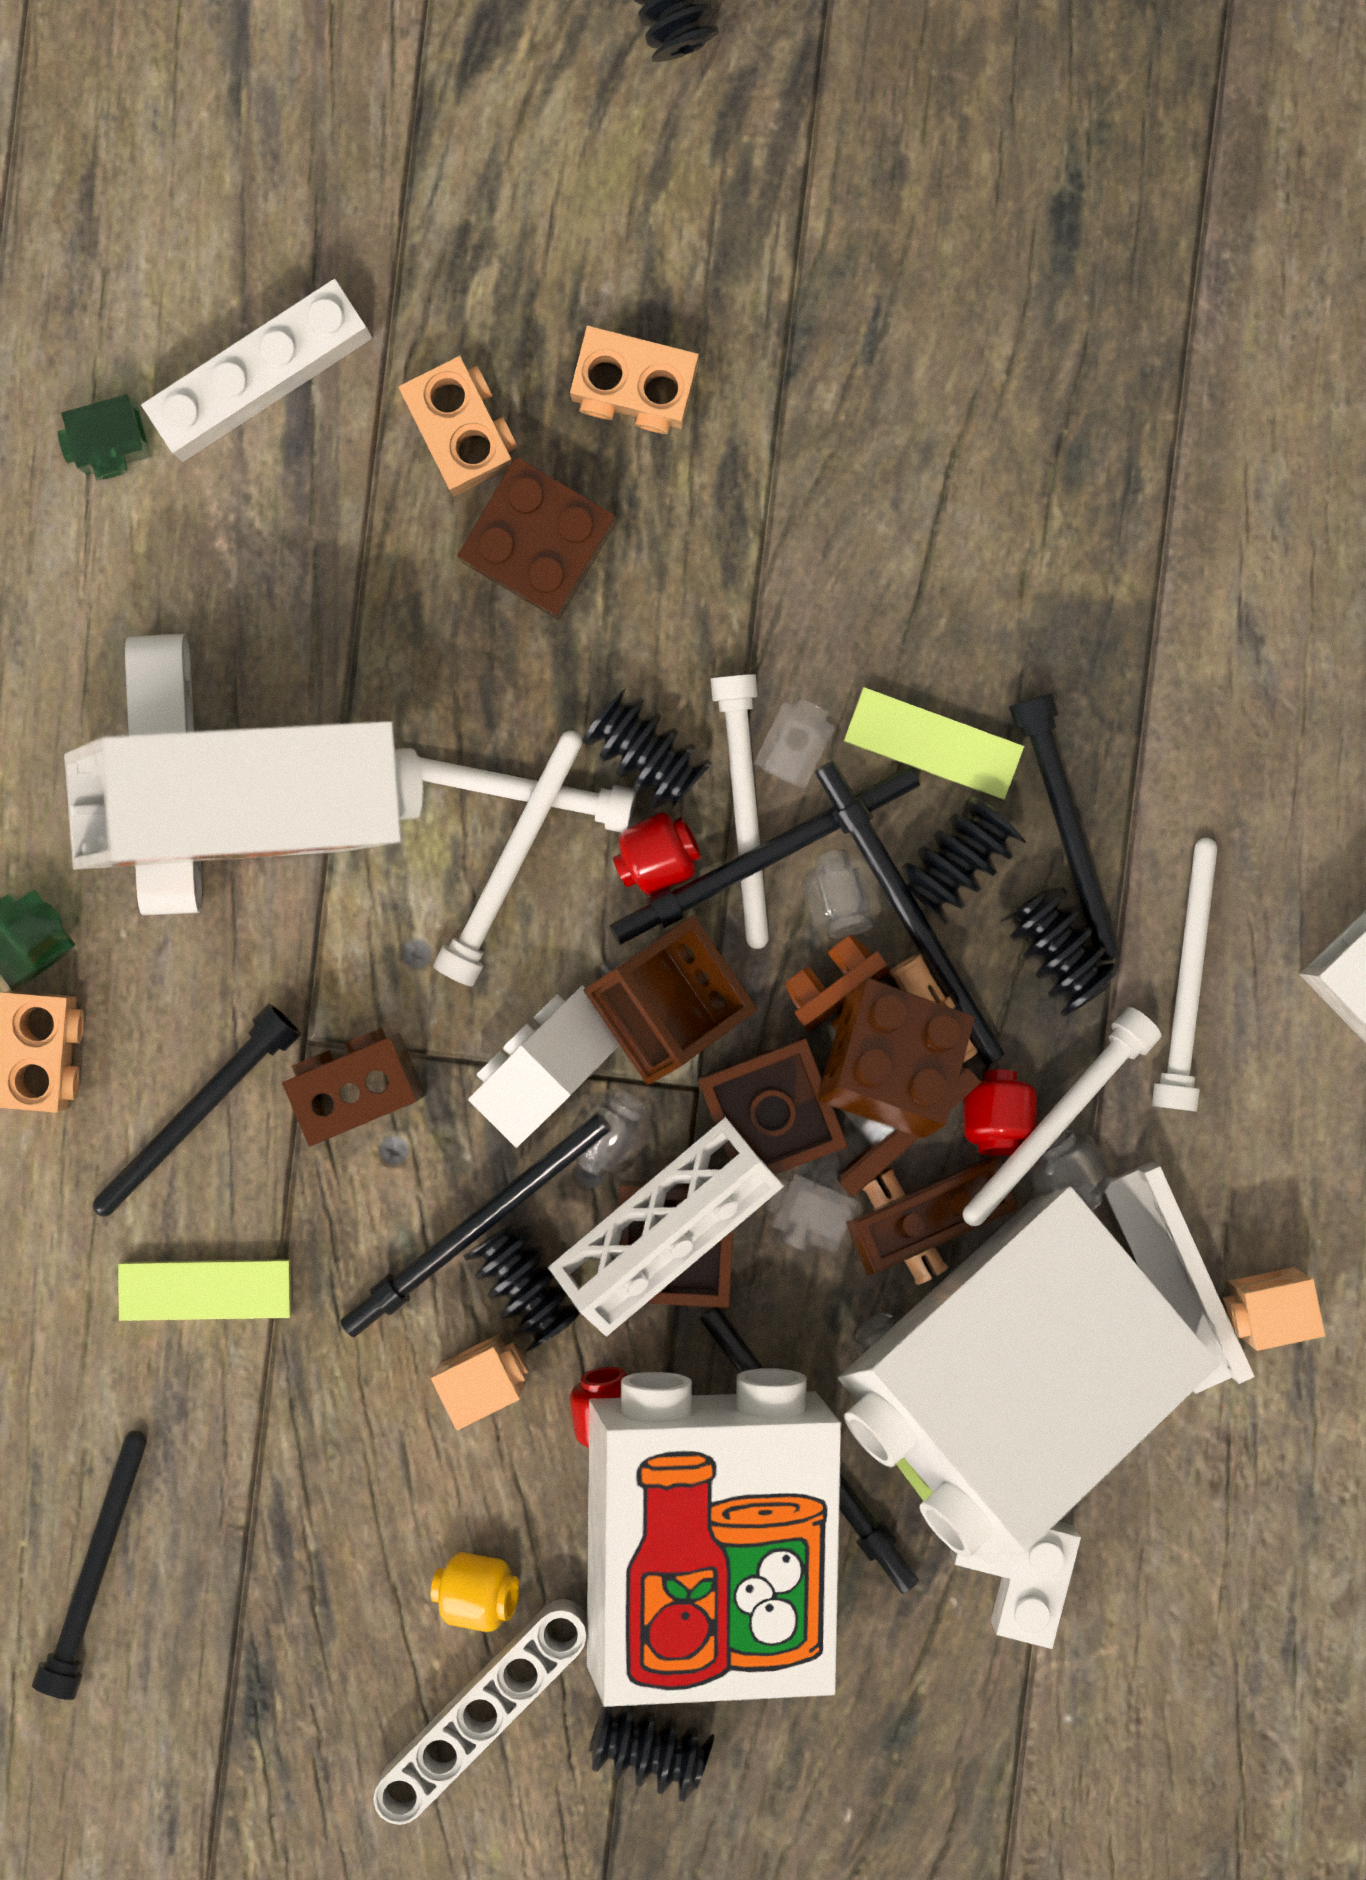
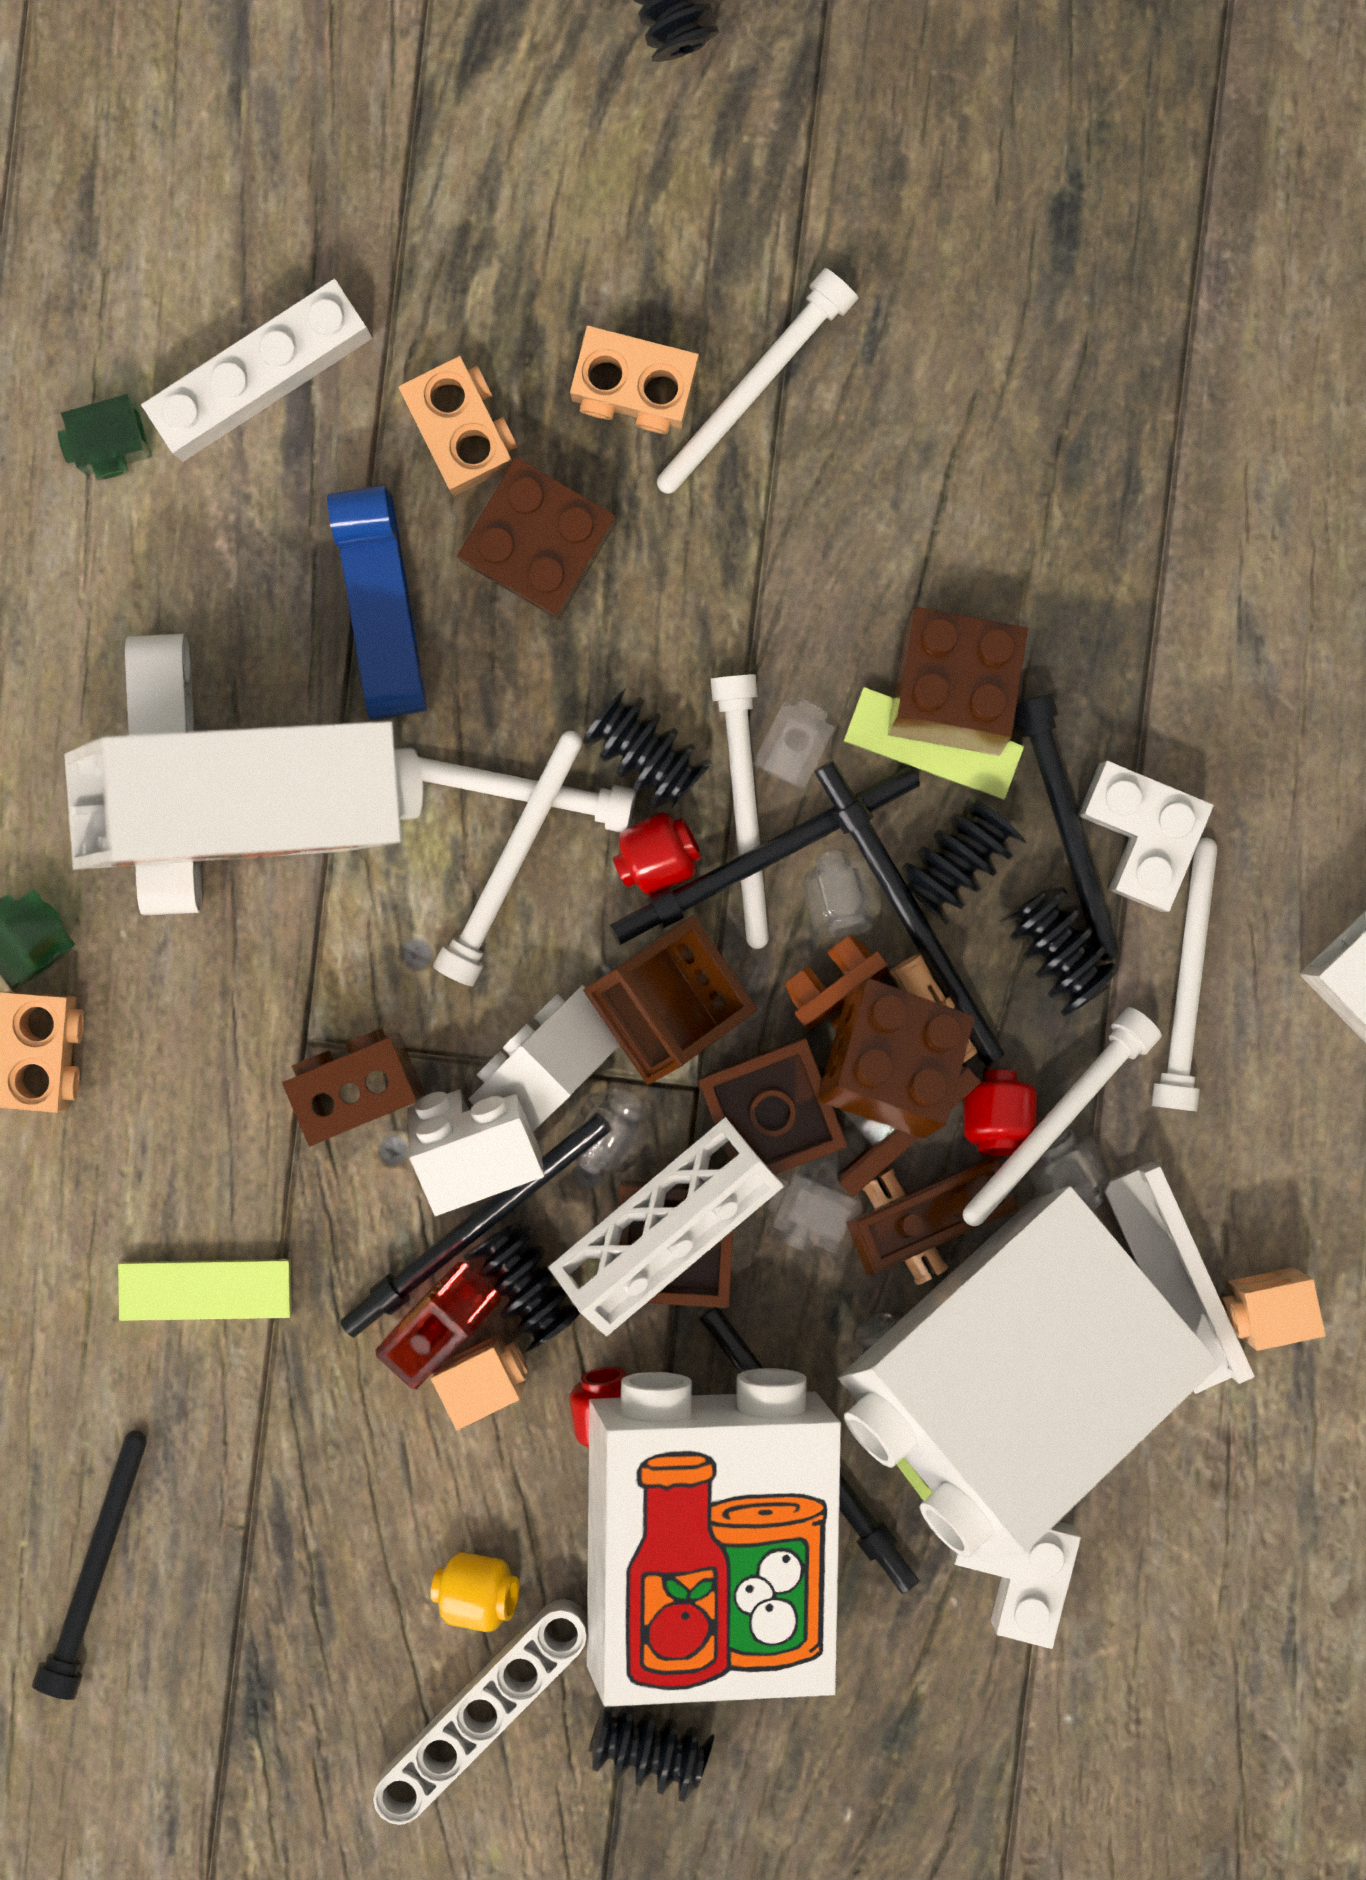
black piece [93,1003,301,1217] -> none
none -> blue beam [327,484,427,721]
none -> clear red brick [375,1261,500,1389]
none -> white brick [407,1089,544,1216]
none -> white piece [657,268,859,494]
none -> reddish brown brick [888,606,1028,756]
none -> white brick [1078,761,1214,912]

